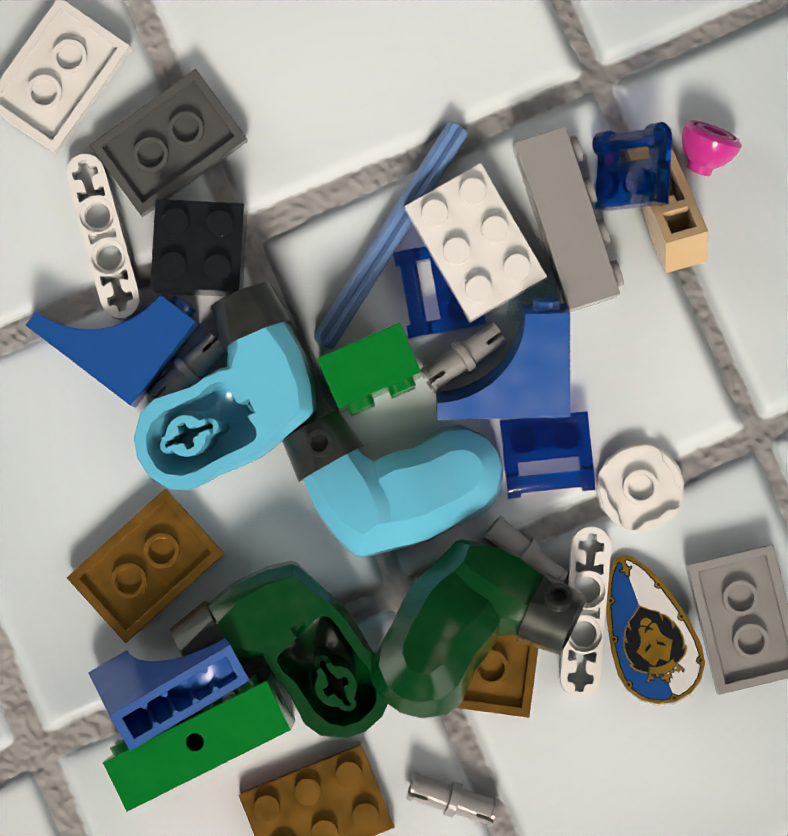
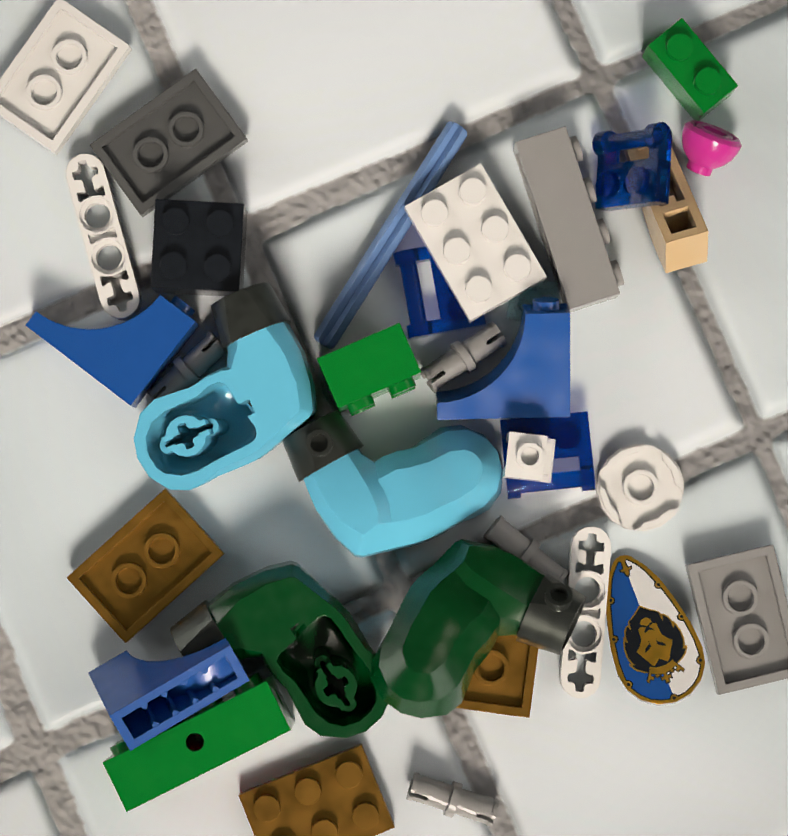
none -> white window [502,432,556,483]
none -> green brick [642,18,738,121]

